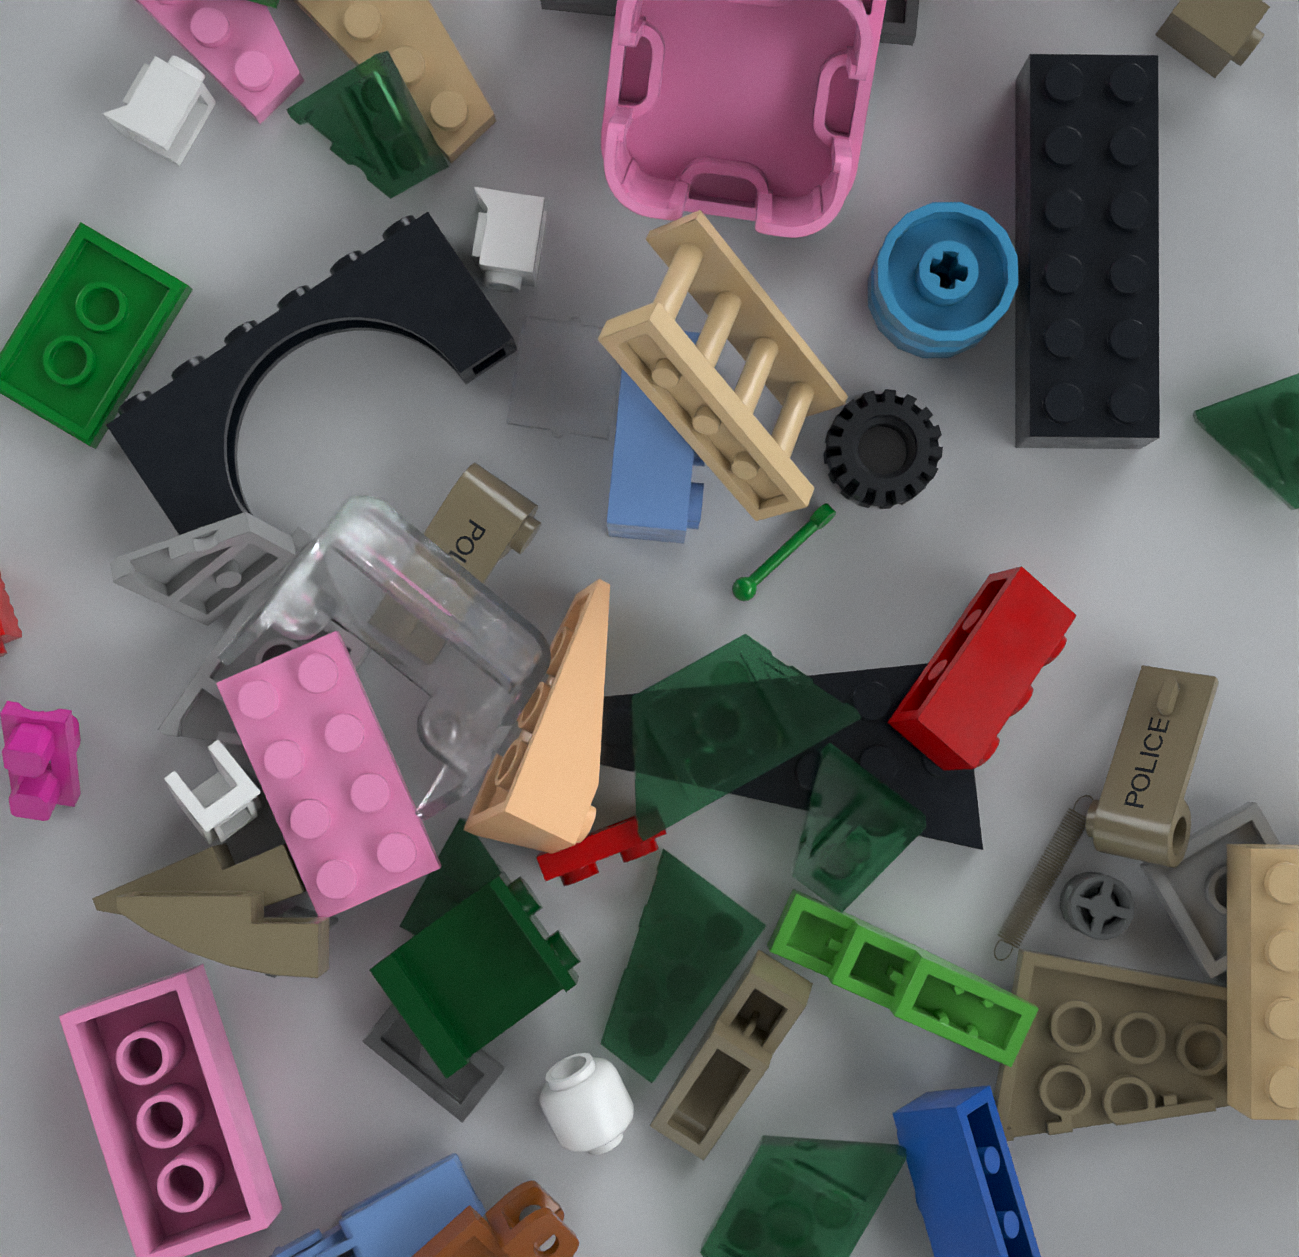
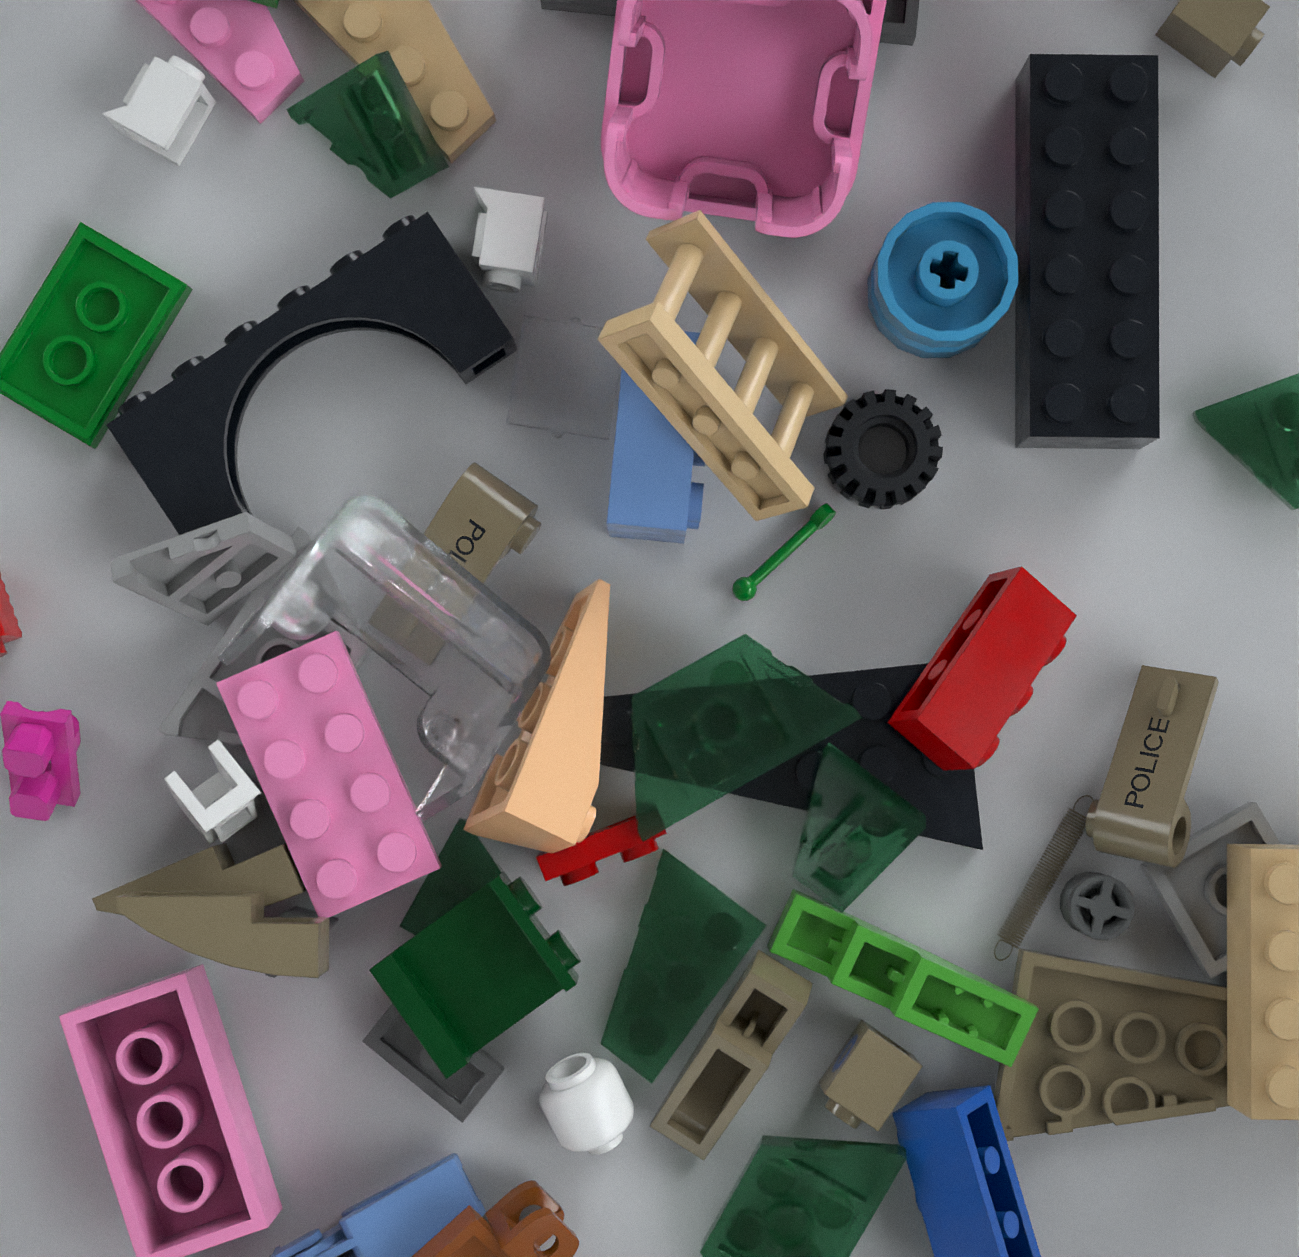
none -> dark tan brick [819,1019,923,1131]

